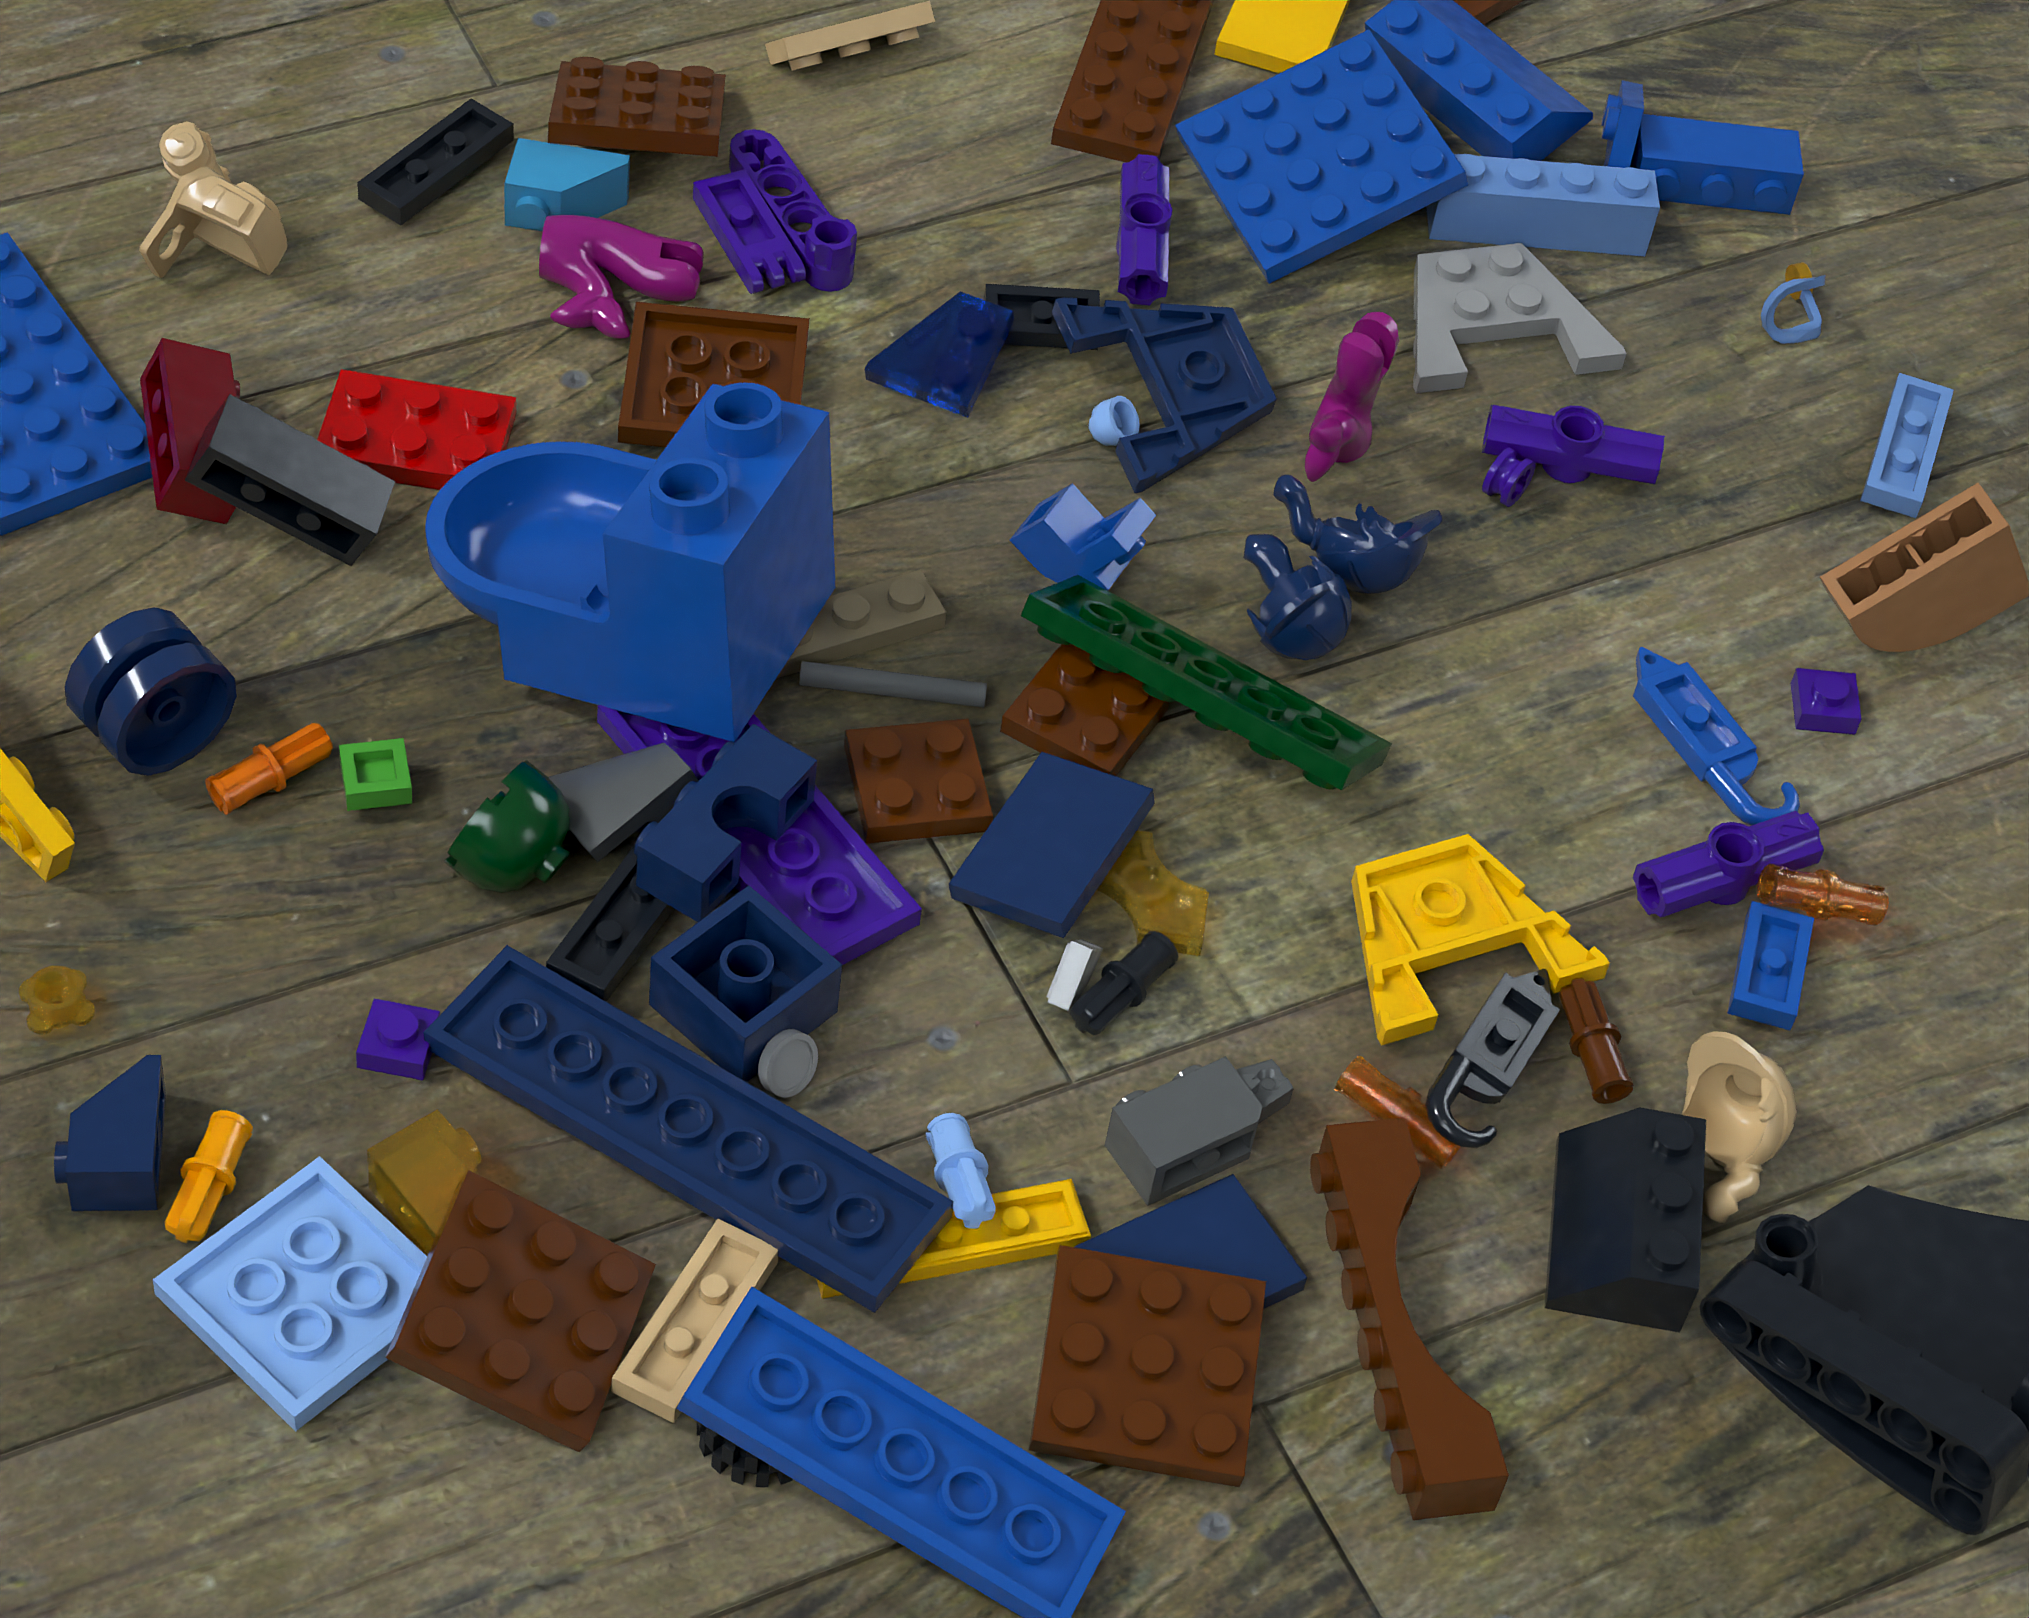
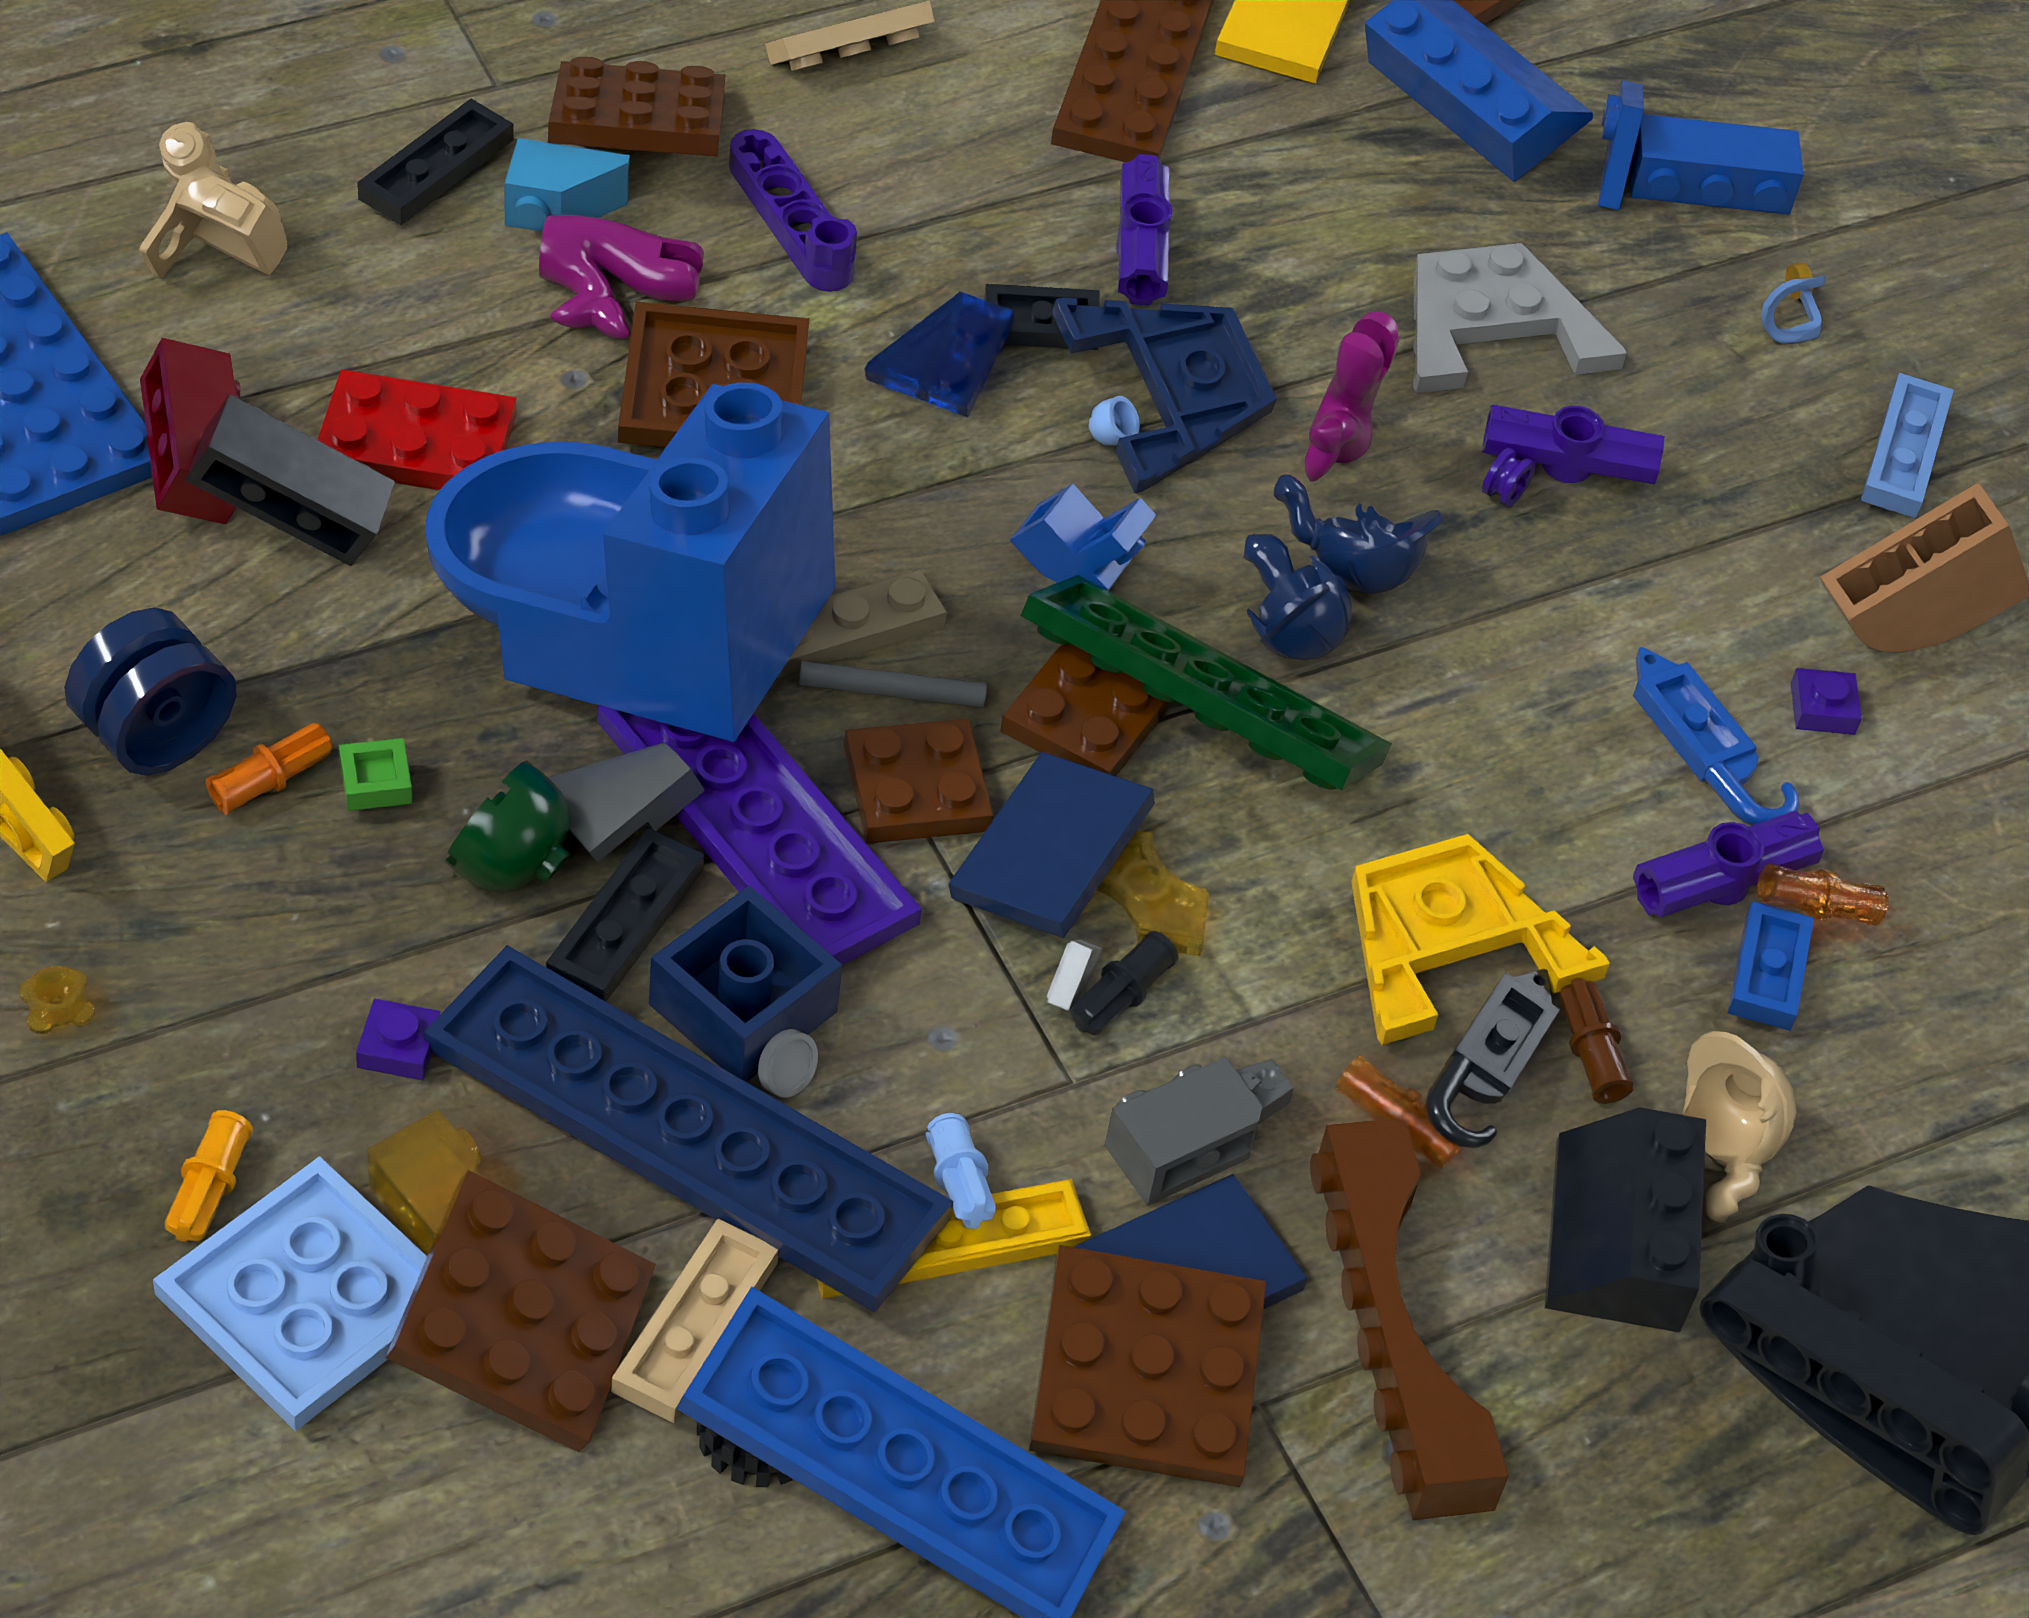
dark blue slope [54,1055,166,1211] -> none
dark blue arch [634,724,817,922] -> none
dark purple hinge [693,169,806,294] -> none
blue plate [1175,29,1468,284] -> none
medium blue wedge [1426,154,1660,257] -> none

